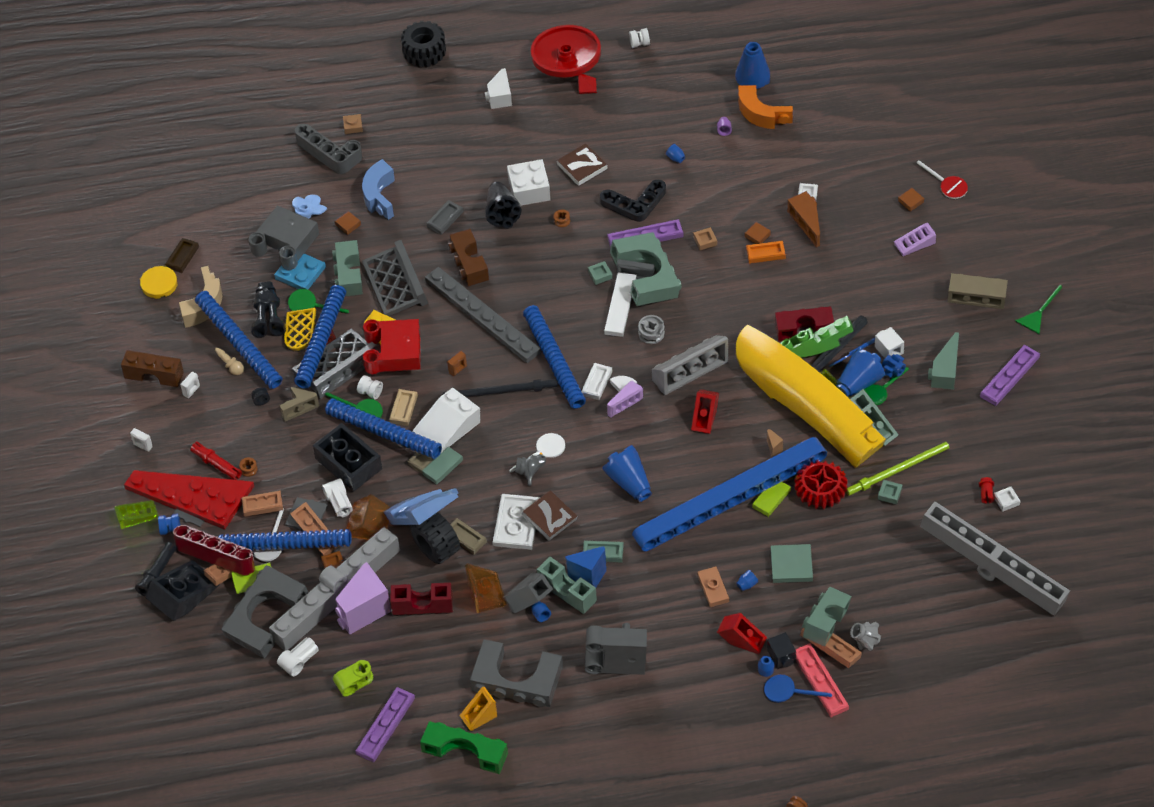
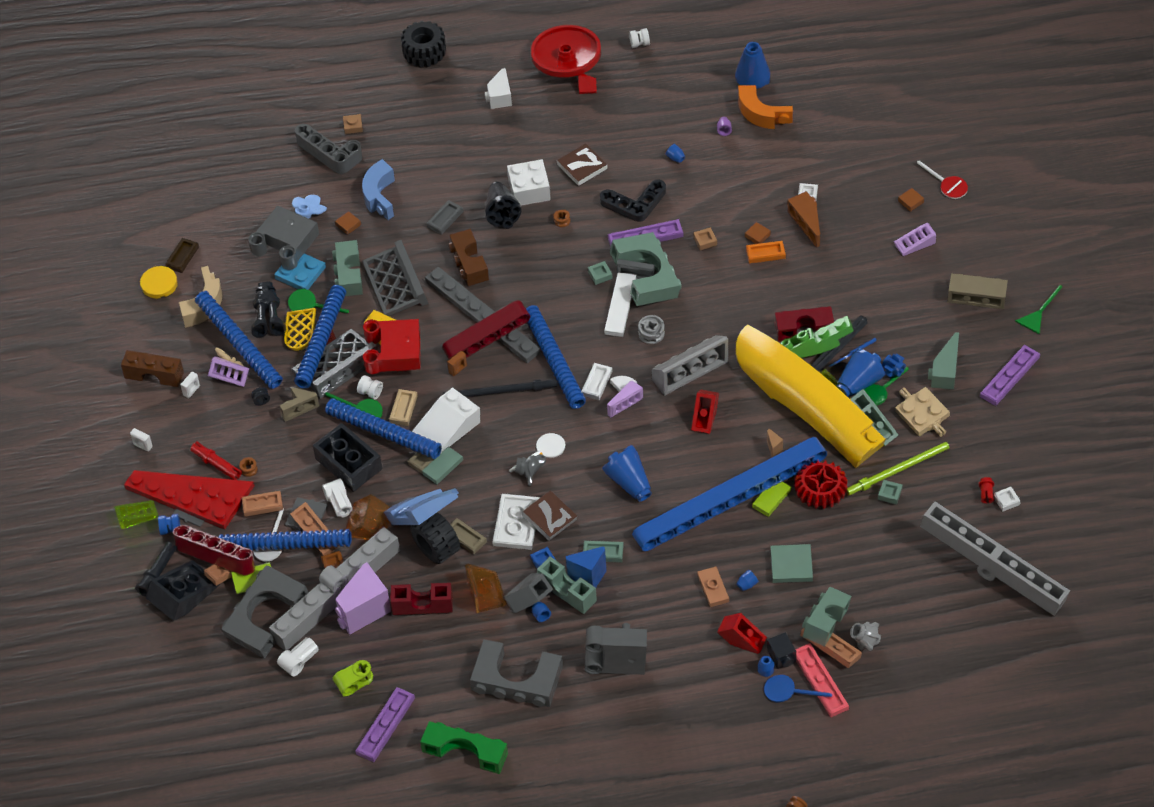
light orange slope [459,687,497,731] -> none
white brick [875,327,904,358] -> none
none -> lavender slope [208,356,249,387]
none -> dark red beam [442,300,530,360]
none -> blue tile [530,547,556,569]
none -> tan plate [895,387,950,437]

